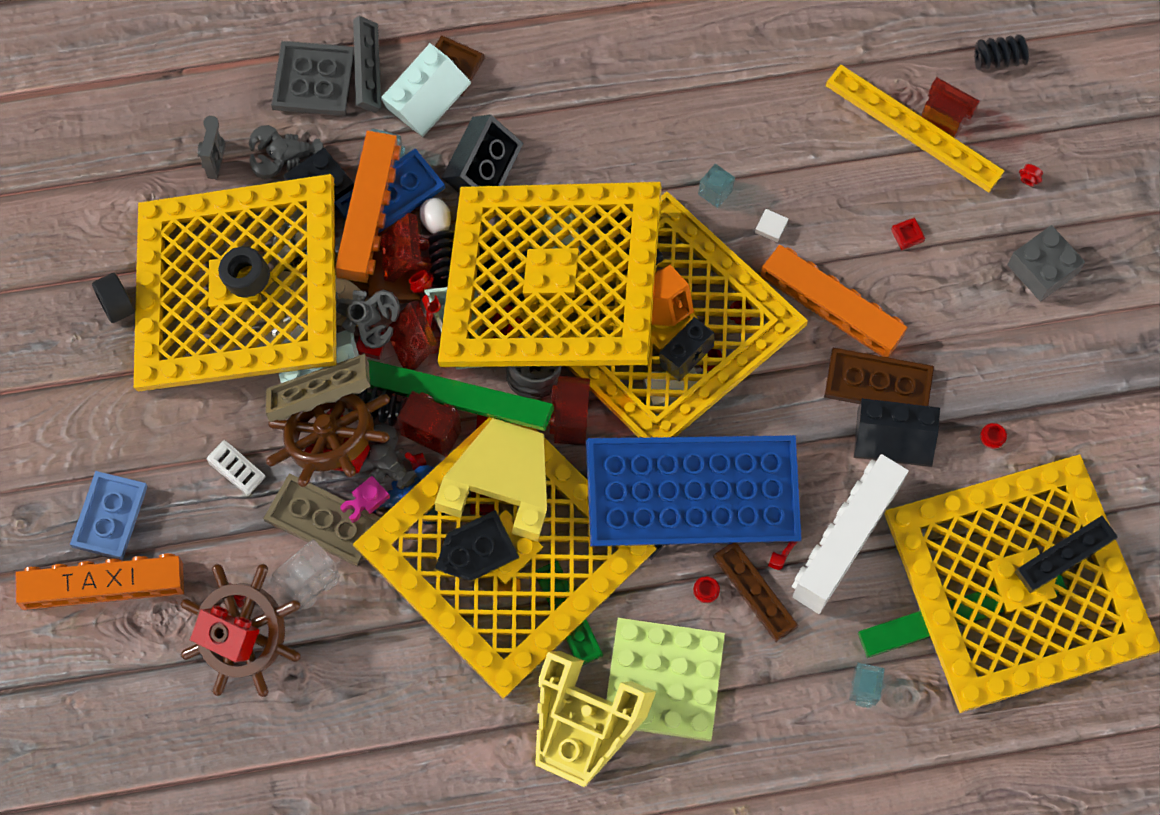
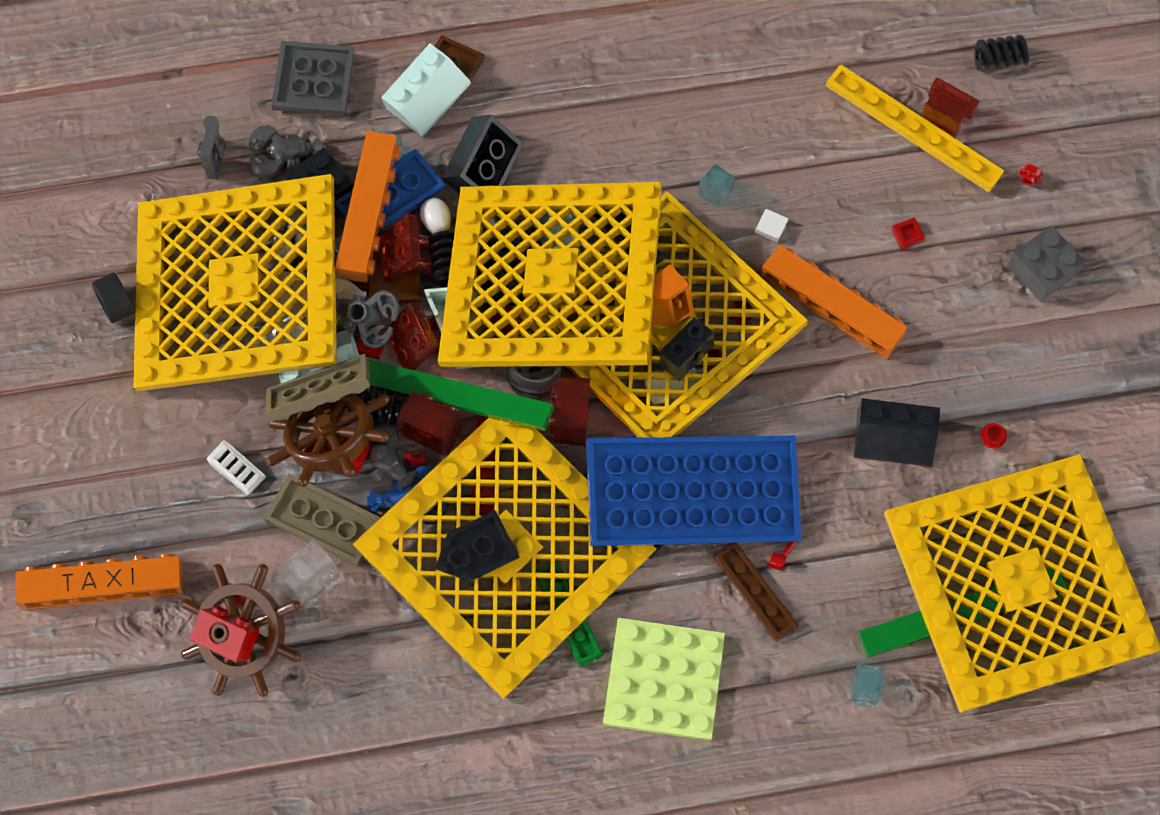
medium blue plate [70,471,148,560] -> none
black tyre [218,246,270,298] -> none
dark pink plate [340,476,390,523] -> none
dark grey plate [353,16,381,113] -> none
red plate [409,270,434,293] -> none
red hand [422,295,441,332] -> none
light yellow wedge [435,418,547,542] -> none
light yellow wedge [536,651,656,787] -> none
red plate [693,576,720,603] -> none
white brick [792,454,909,614] -> none
reddish brown tile [824,347,934,406] -> none
black plate [1015,516,1118,594] -> none

